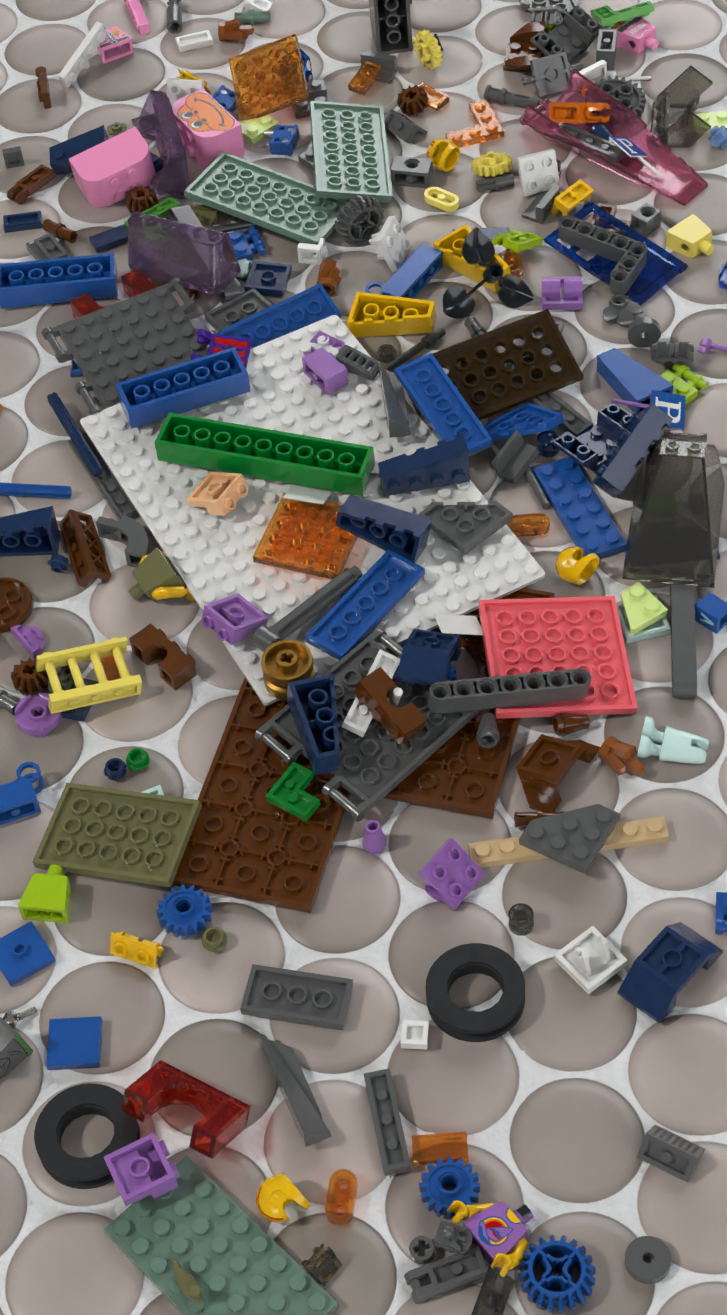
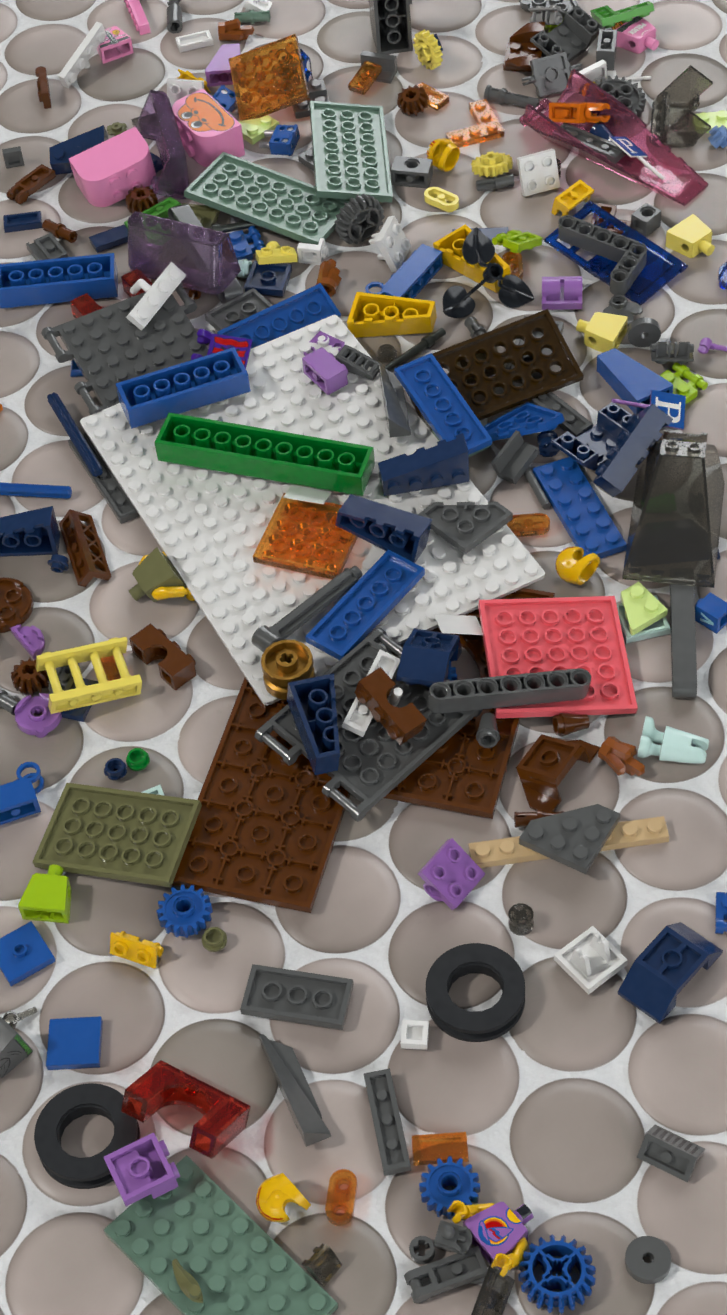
dark grey arch [96,515,151,568] -> none
light nougat plate [186,471,249,516] -> none
medium lavender plate [201,593,268,645] -> none
green plate [266,762,320,822] -> none
medium lavender cone [362,820,387,854] -> none
dark grey panel [385,109,428,144] -> none
dark grey panel [522,185,561,224] -> none
none -> white plate [126,262,186,331]
none -> slope [205,43,243,87]
none -> light yellow plate [255,241,297,265]
none -> light yellow torso [576,312,628,353]

